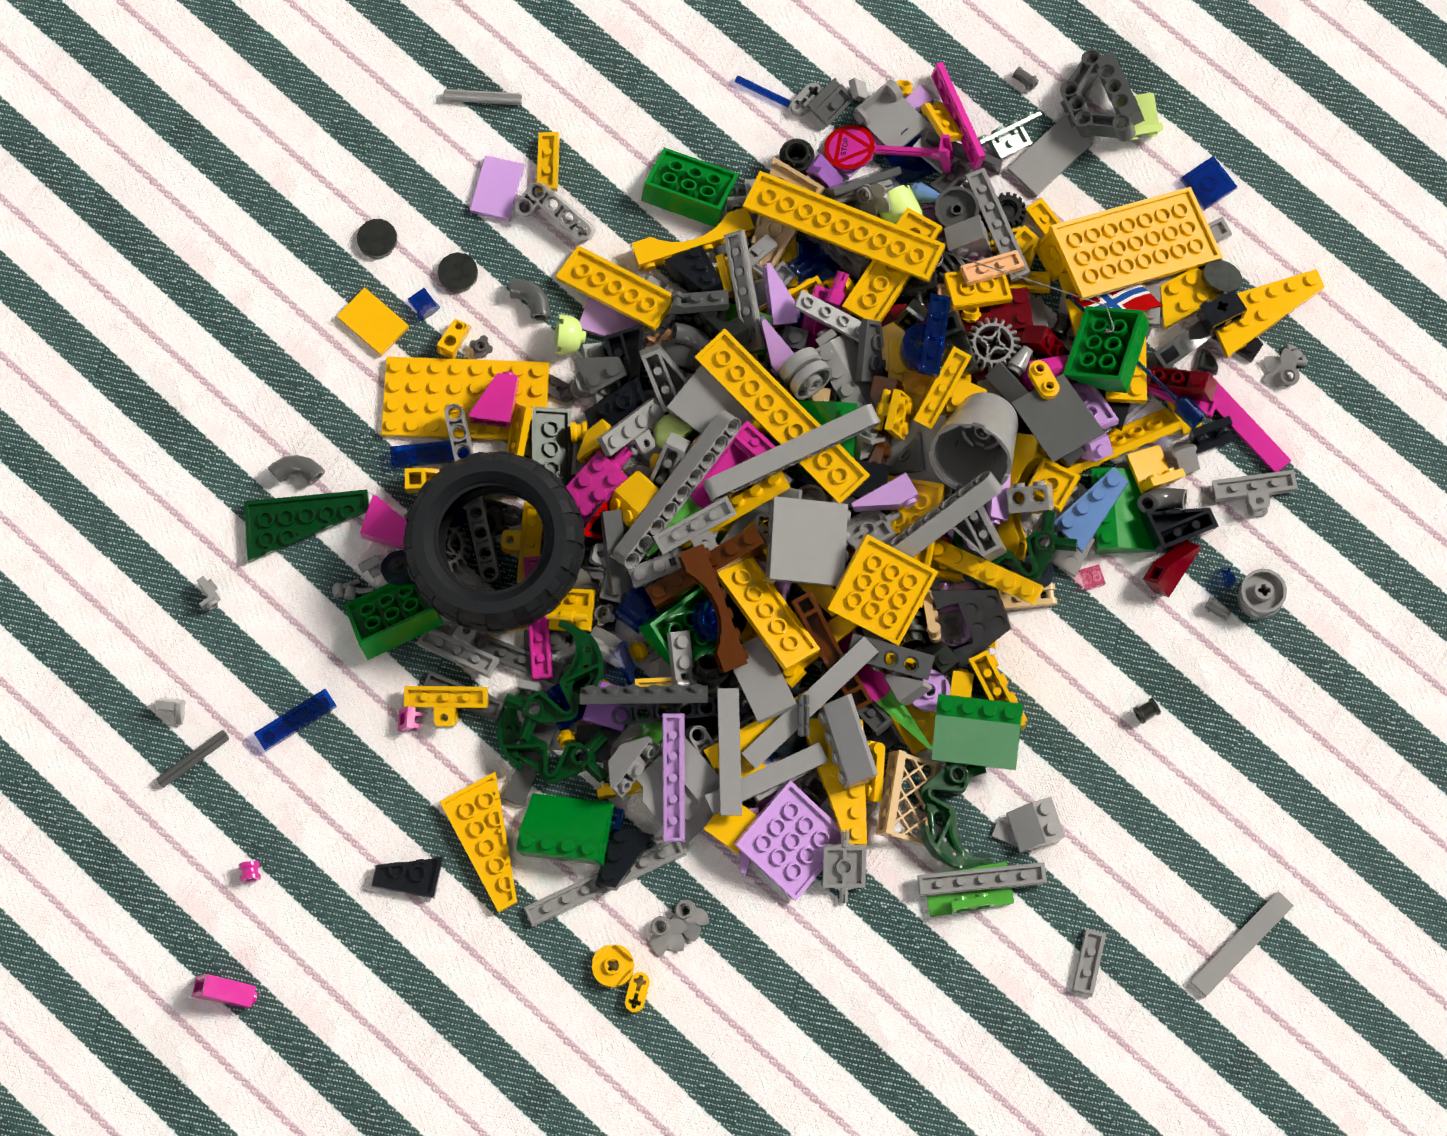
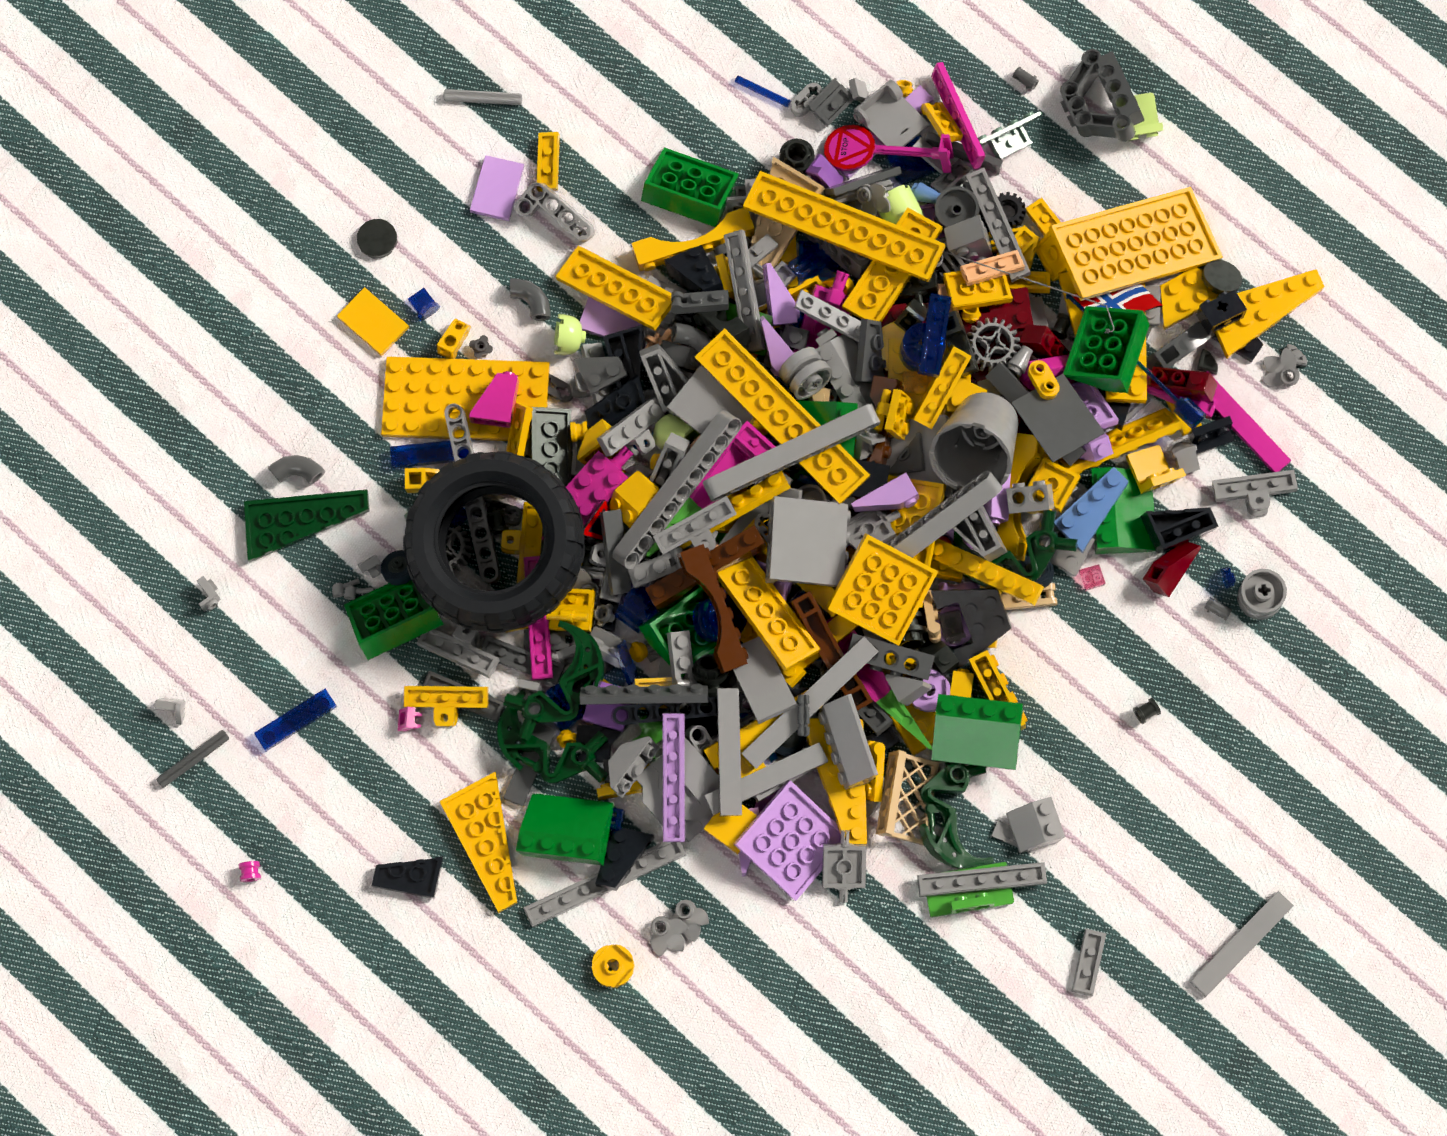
dark pink slope [191,974,257,1008] -> none
dark pink slope [360,495,406,550] -> none
pearl dark grey tile [437,252,478,293] -> none
yellow beam [625,972,650,1013] -> none
clear smoke bracket [800,770,828,808] -> none
light grey tile [1008,116,1093,197] -> none
dark grey cylinder [1137,488,1187,513] -> none
clear blue tile [1180,156,1238,211] -> none
light grey tile [1208,217,1232,243] -> none

